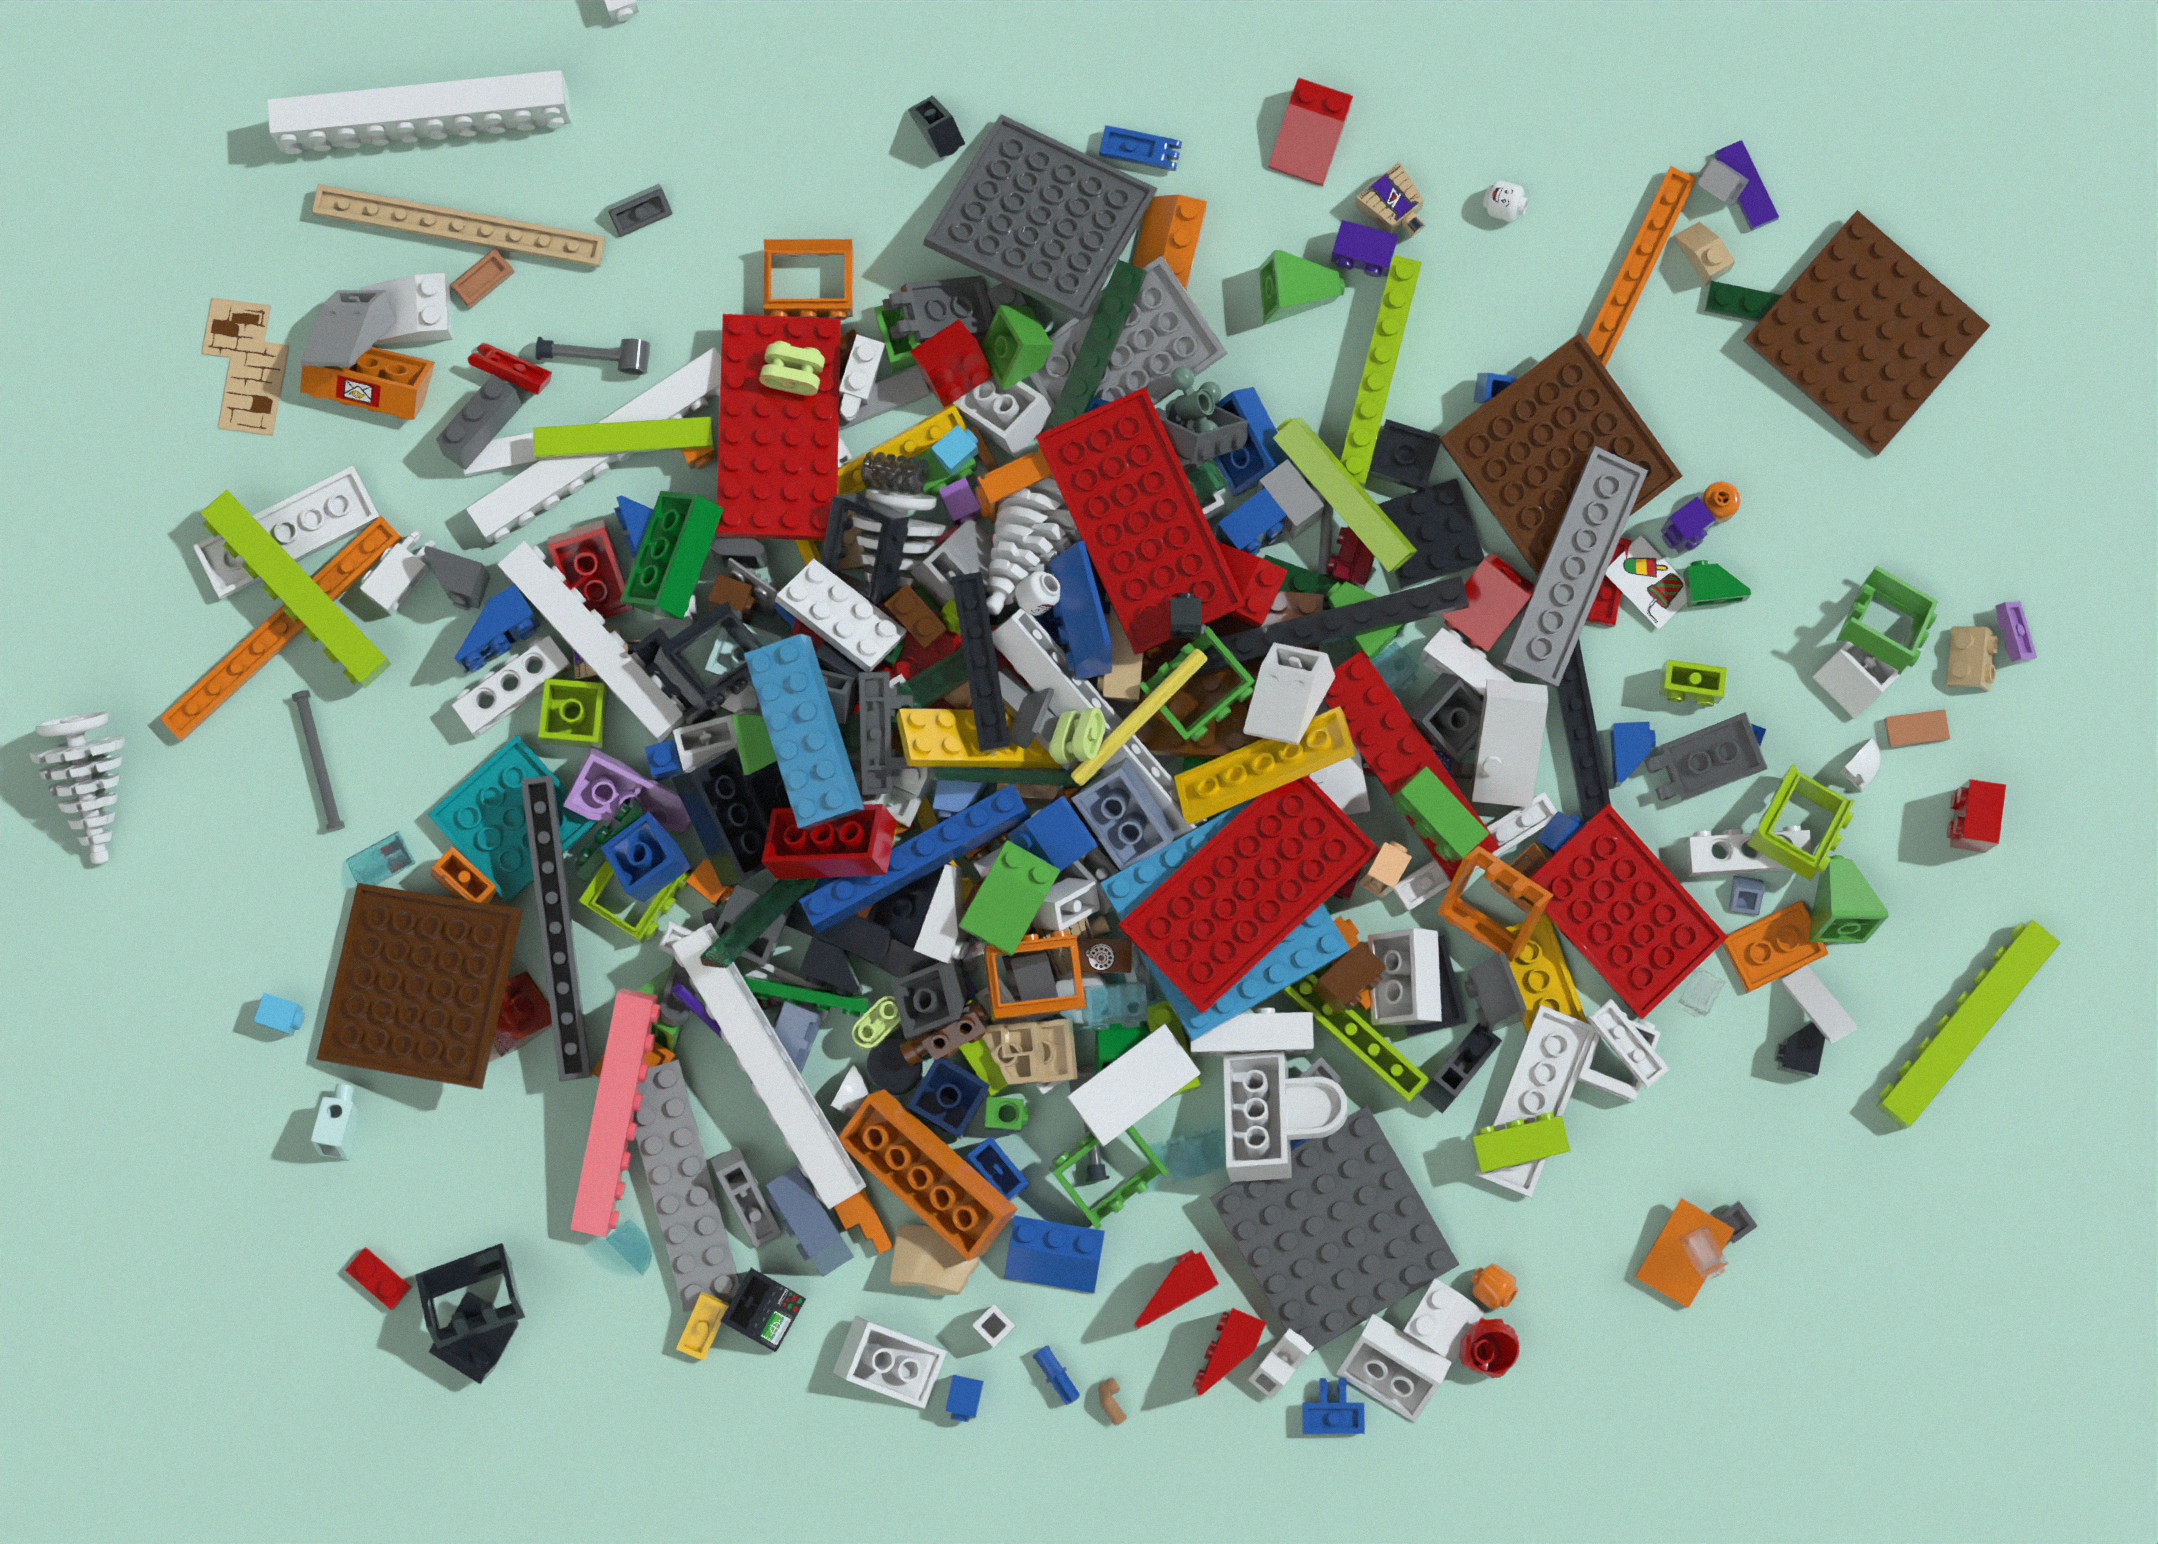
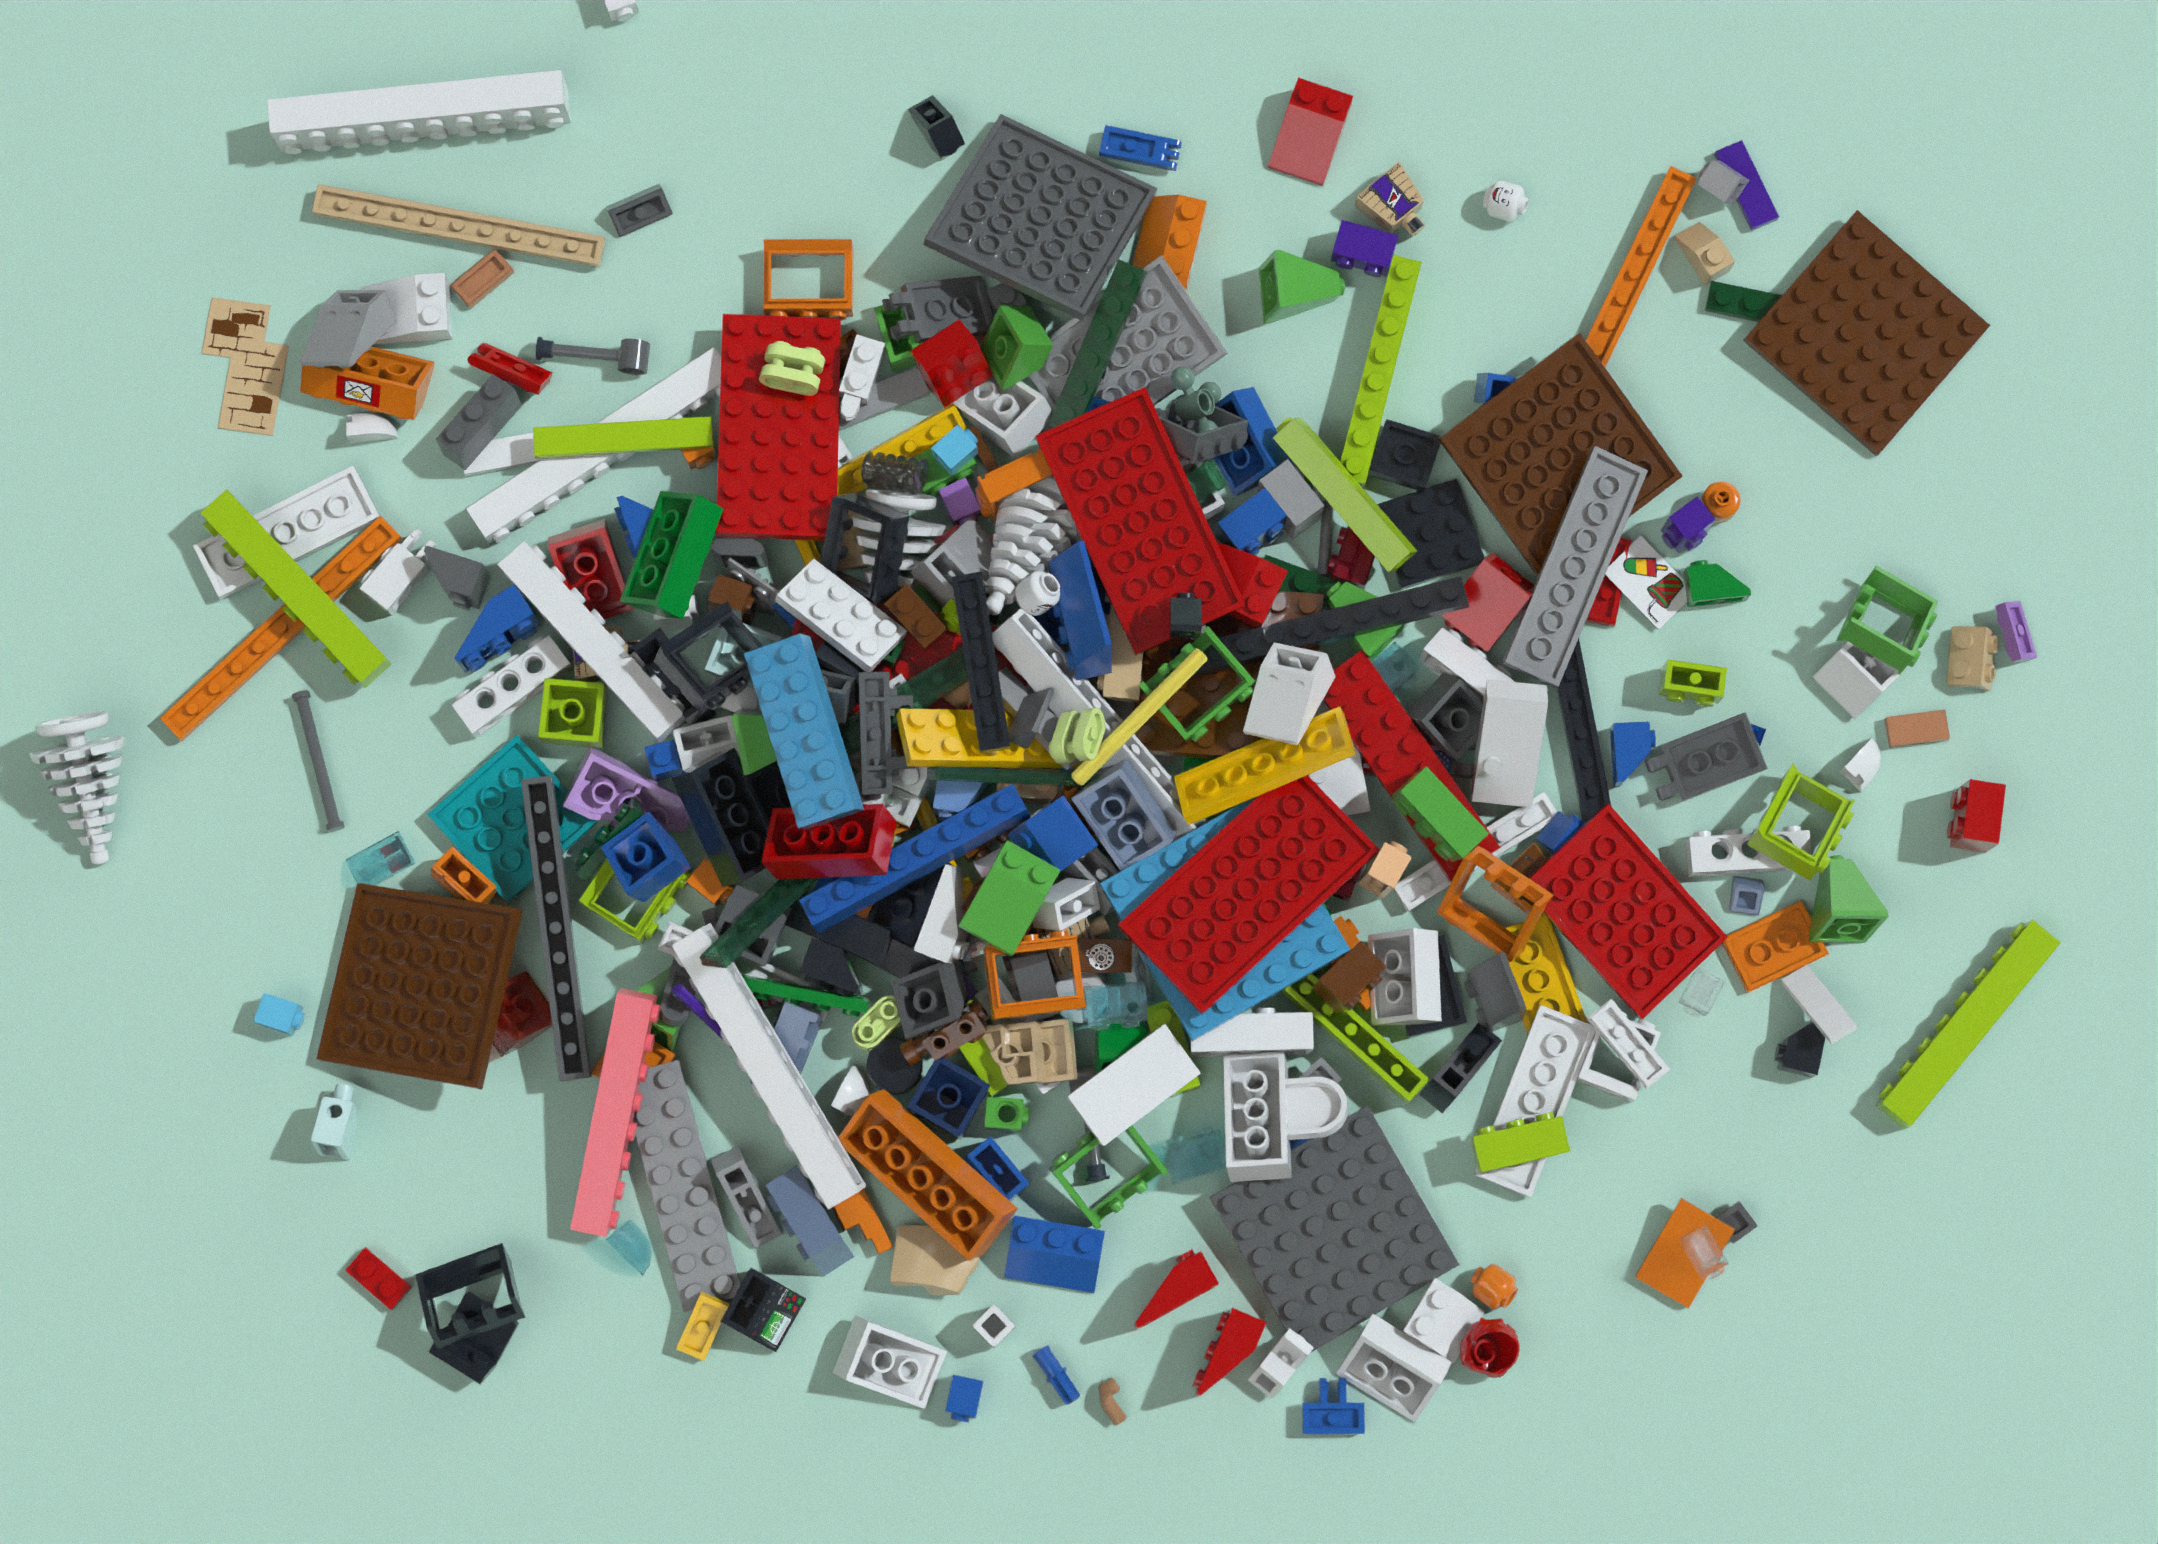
none -> white brick [346,412,398,443]

